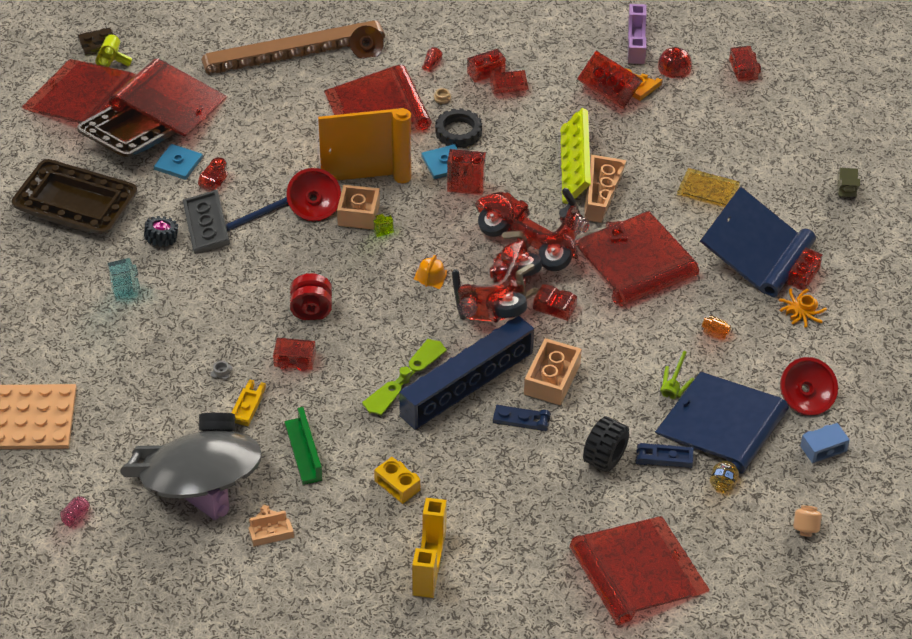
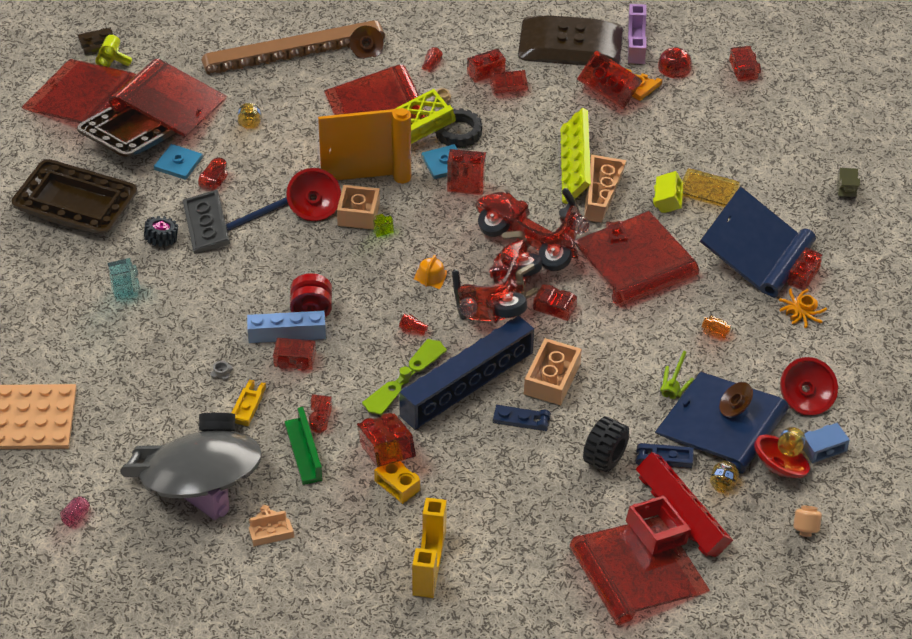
none -> clear yellow head [238,103,261,128]
none -> light blue brick [247,311,326,343]
none -> clear red leg [309,394,332,433]
none -> clear red brick [357,413,416,467]
none -> neon yellow fence [395,89,456,144]
none -> clear red cone [399,313,429,336]
none -> dark brown wedge [518,16,623,67]
none -> red window [625,496,691,555]
none -> red brick [635,452,733,557]
none -> neon yellow brick [653,171,684,213]
none -> reddish brown dish [719,382,753,417]
none -> red dish [754,435,810,479]
none -> clear yellow head [778,427,806,457]

